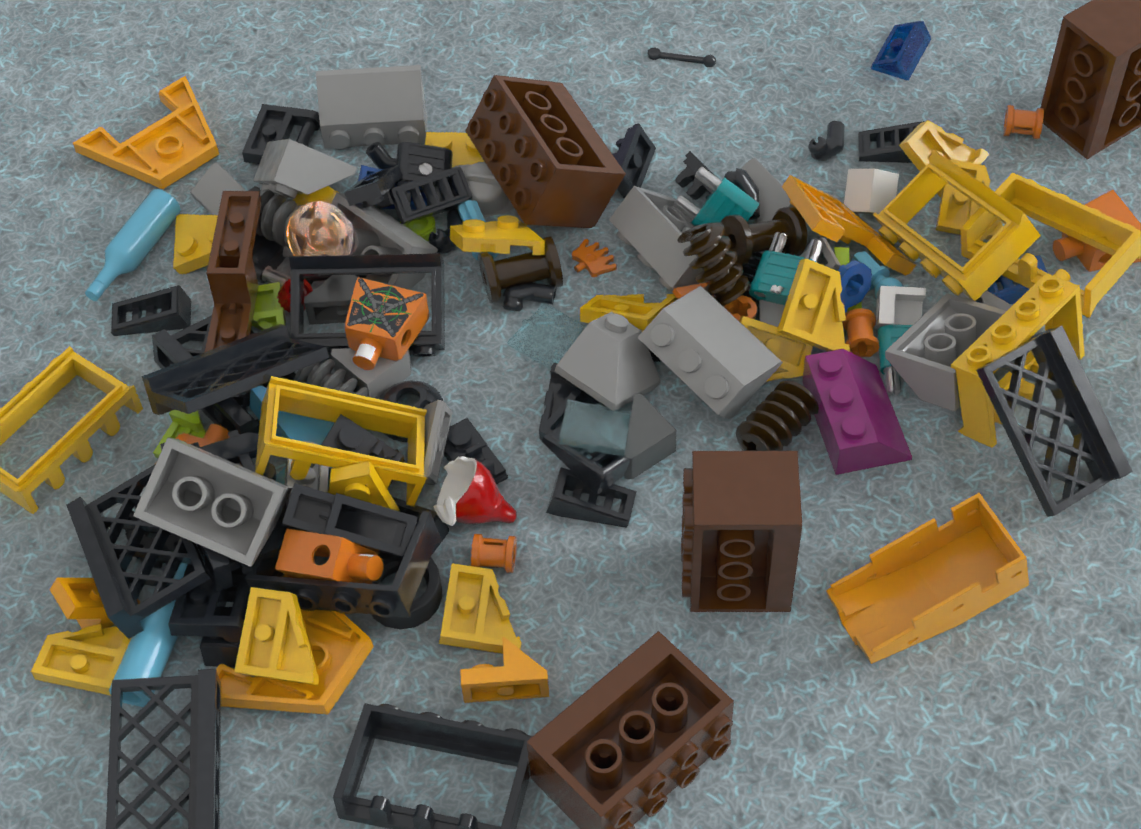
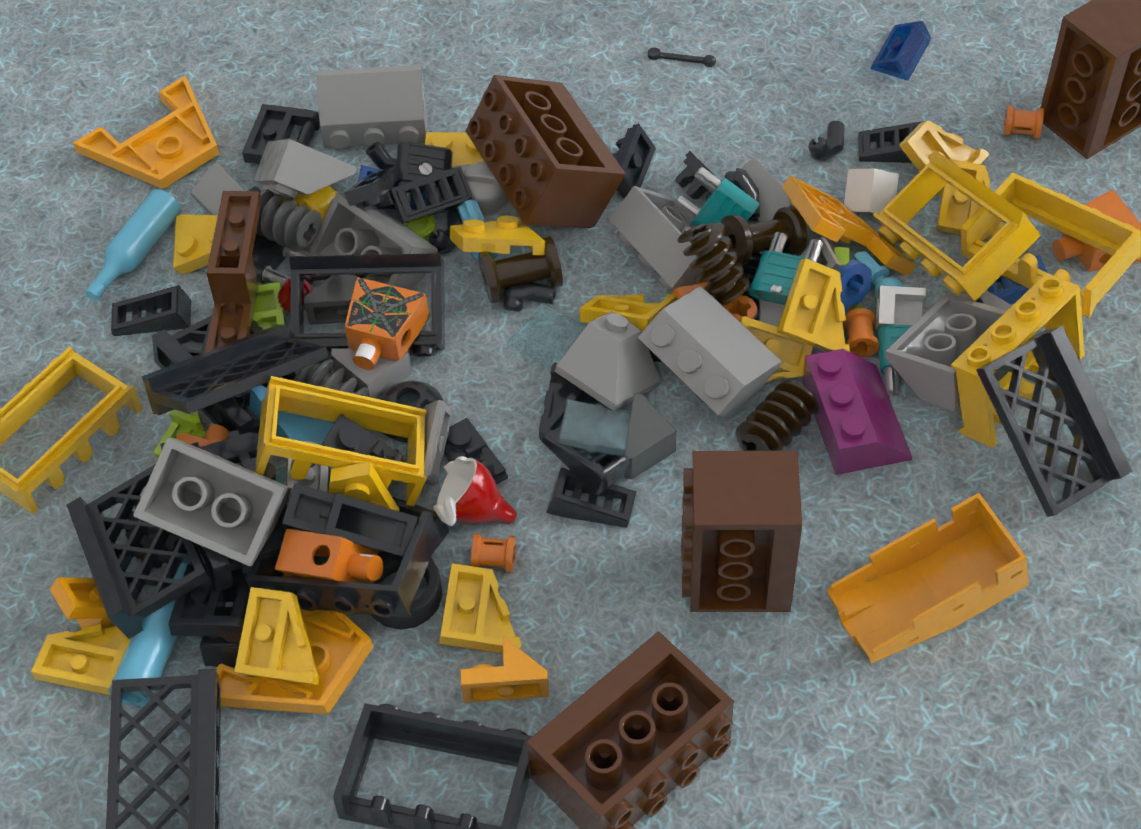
clear orange wheel [287,201,354,256] -> none
orange piece [572,239,617,277] -> none

